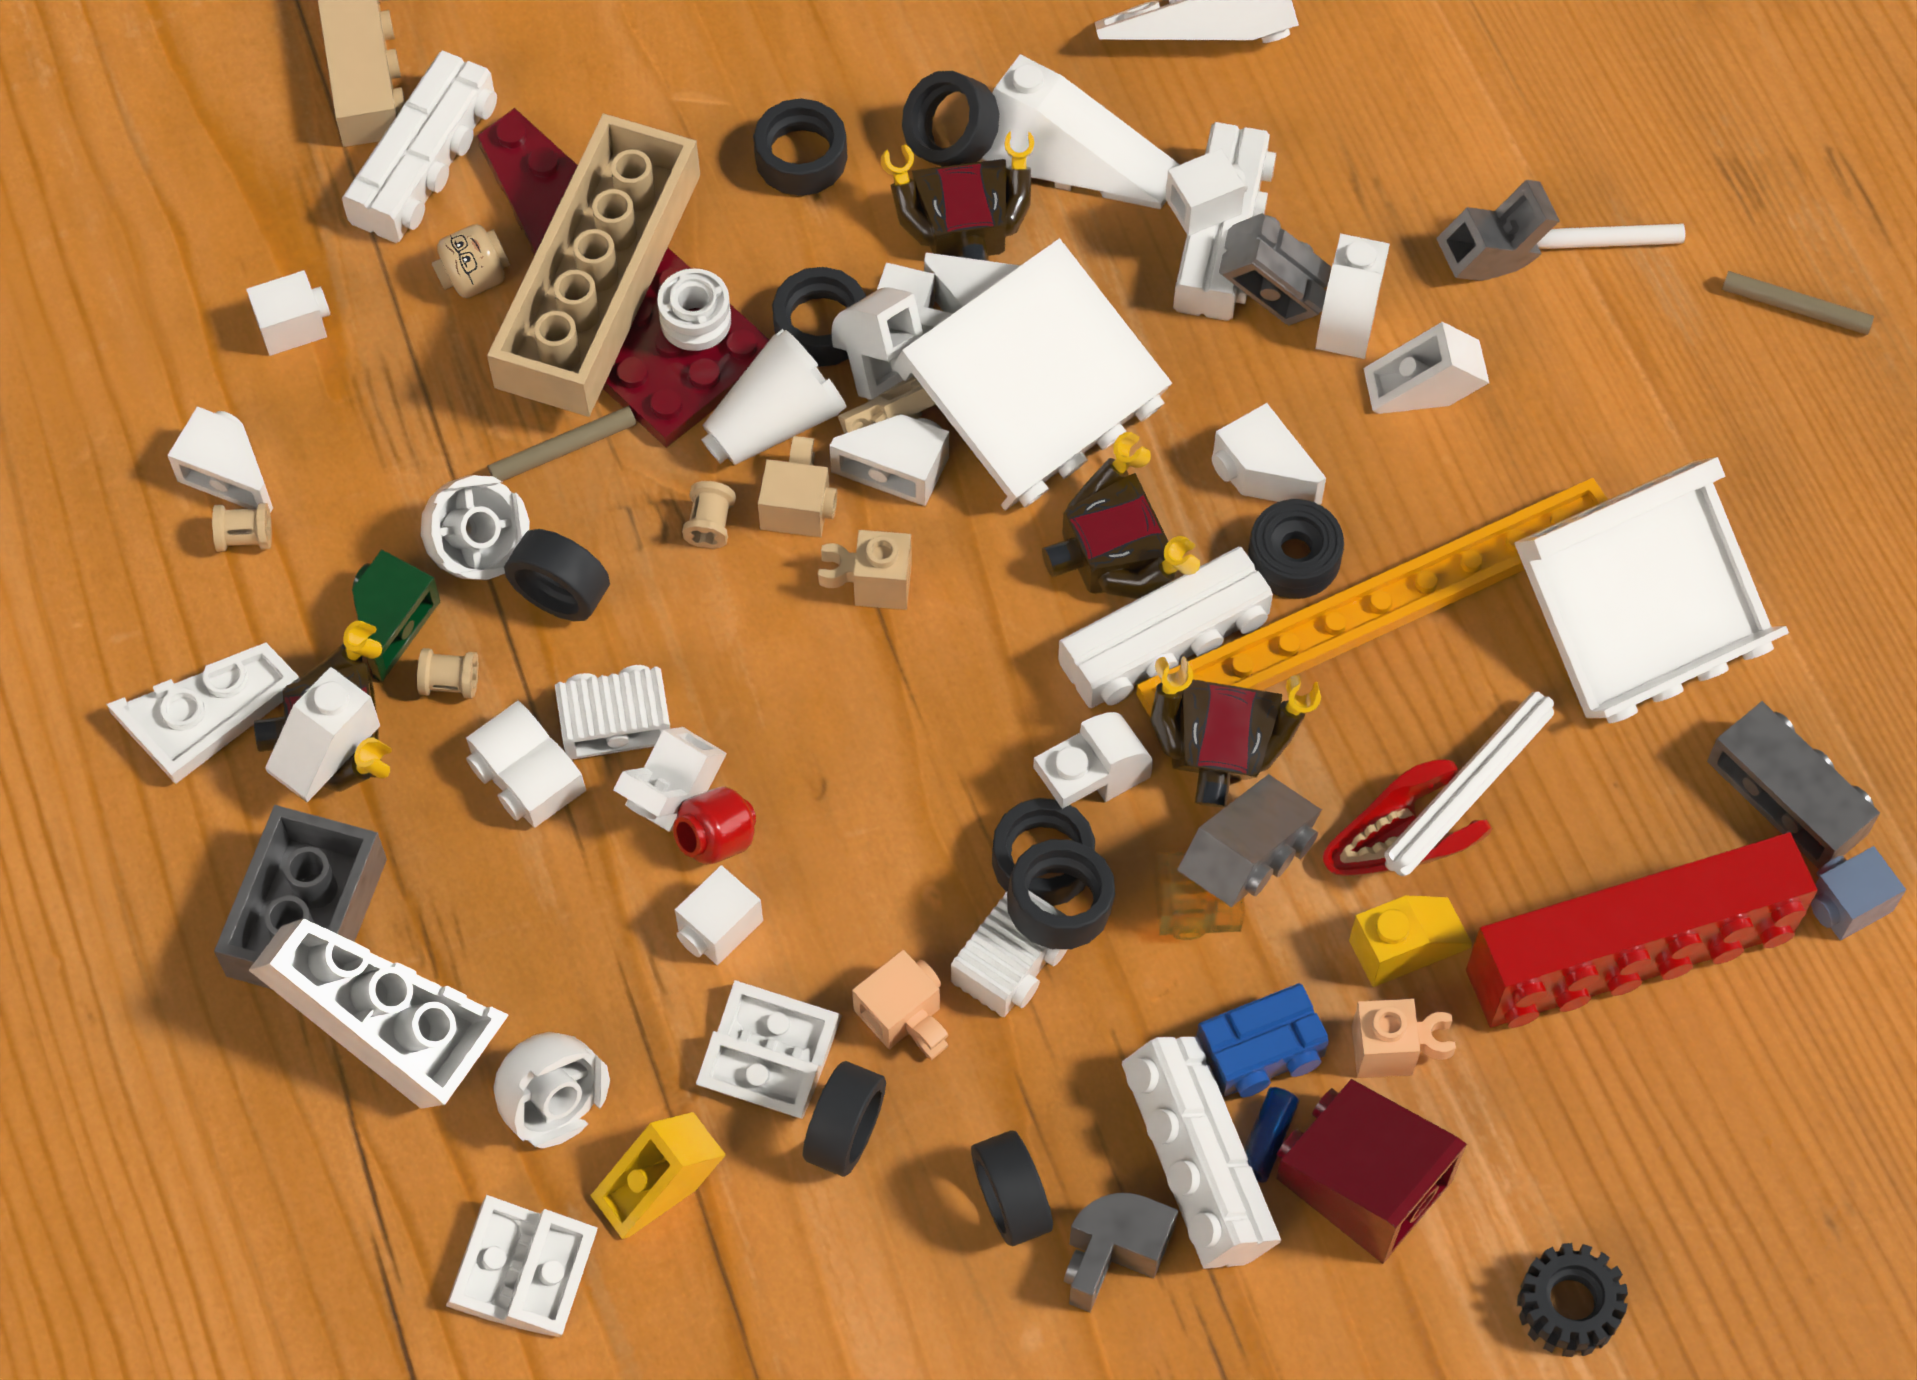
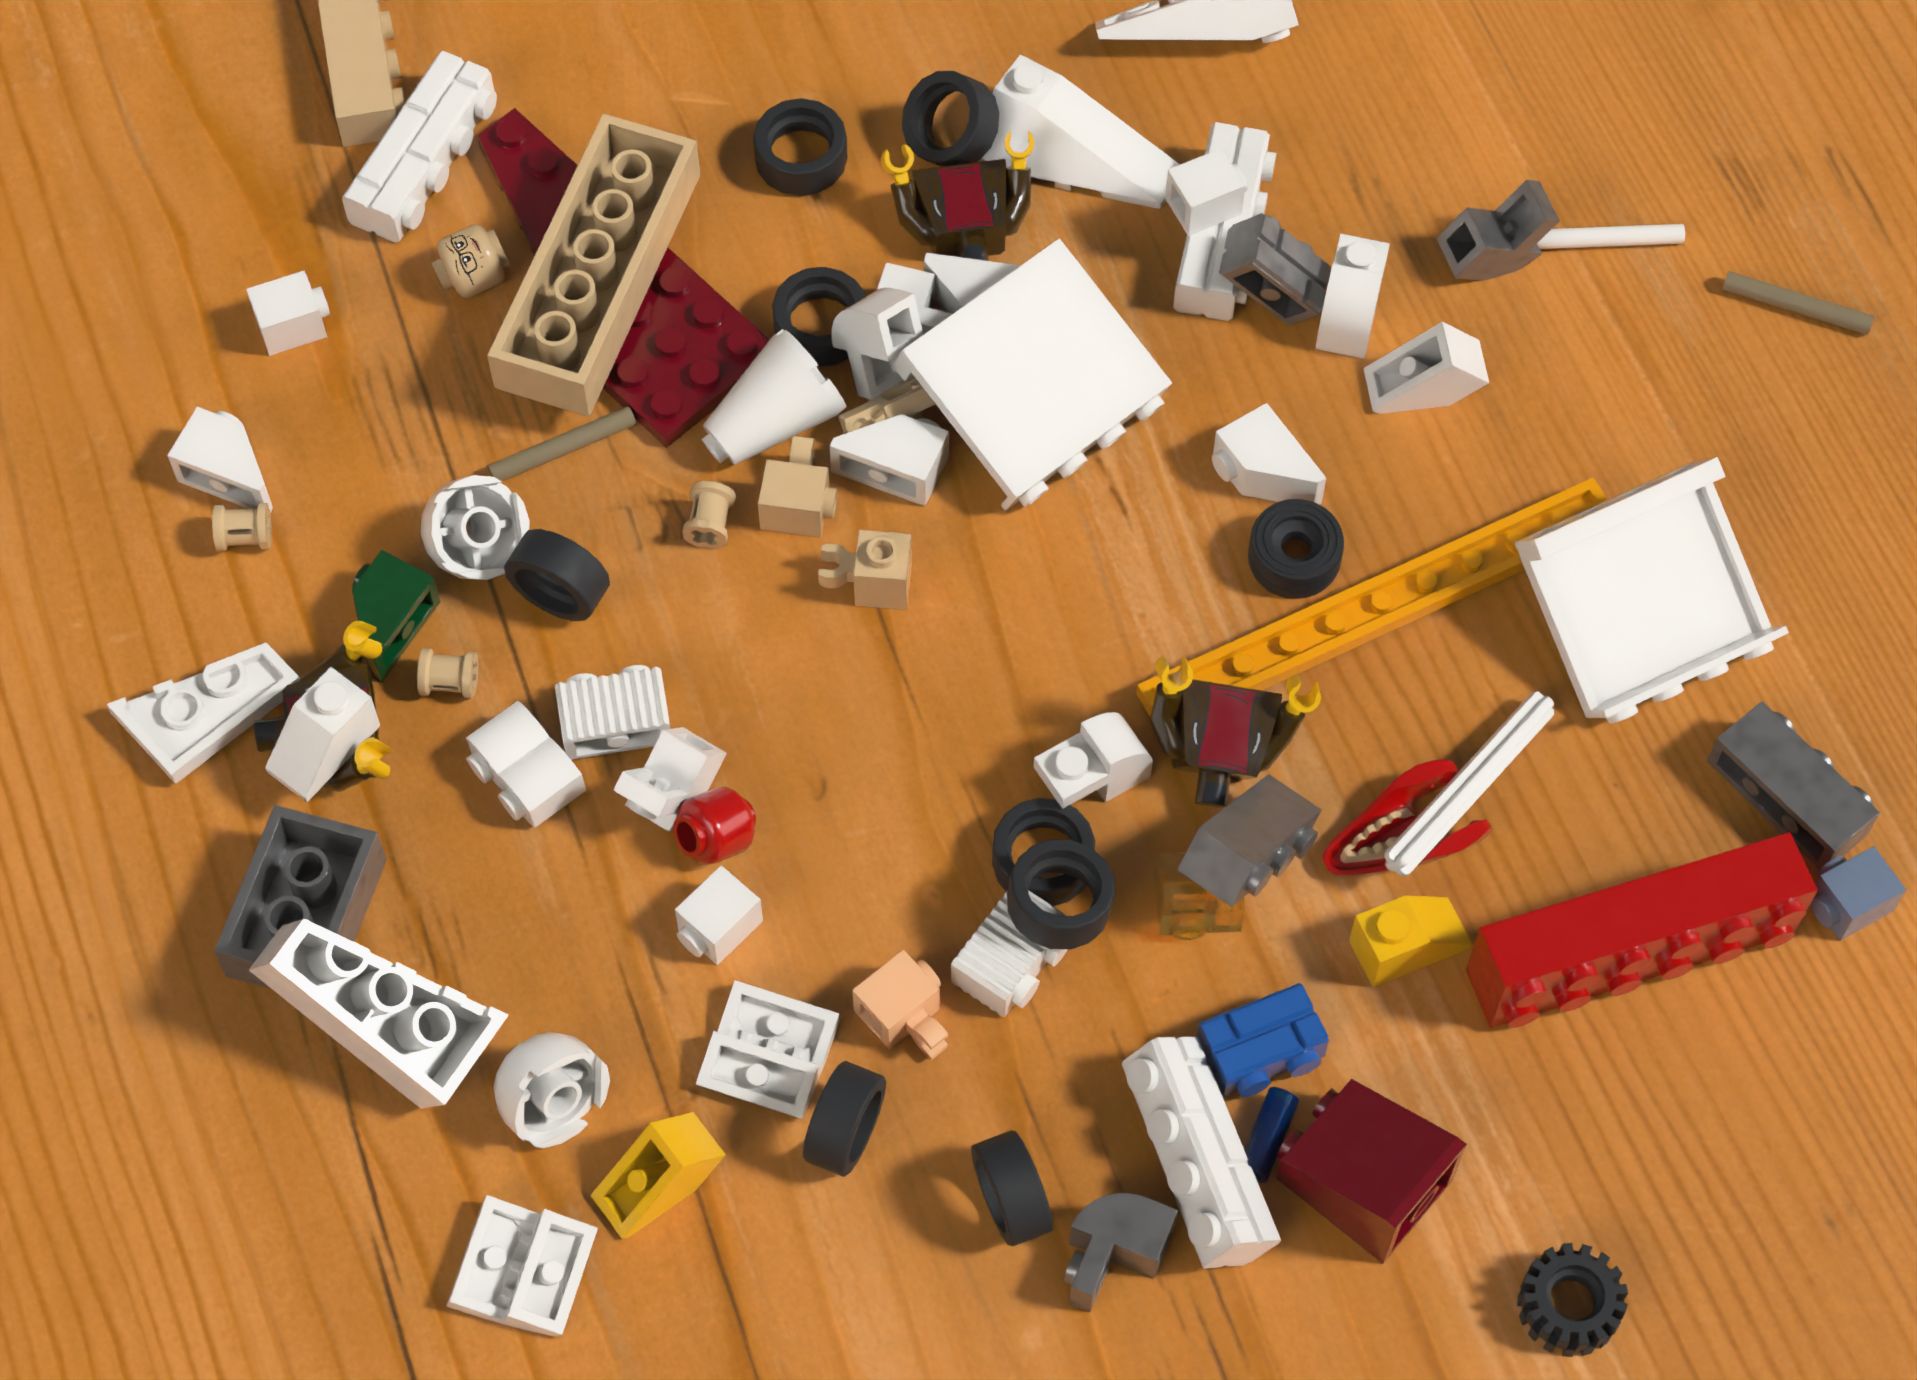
white wheel [657,268,731,351] -> none
torso [1042,432,1200,599] -> none
white brick [1058,546,1273,708] -> none
light nougat brick [1351,999,1456,1078] -> none

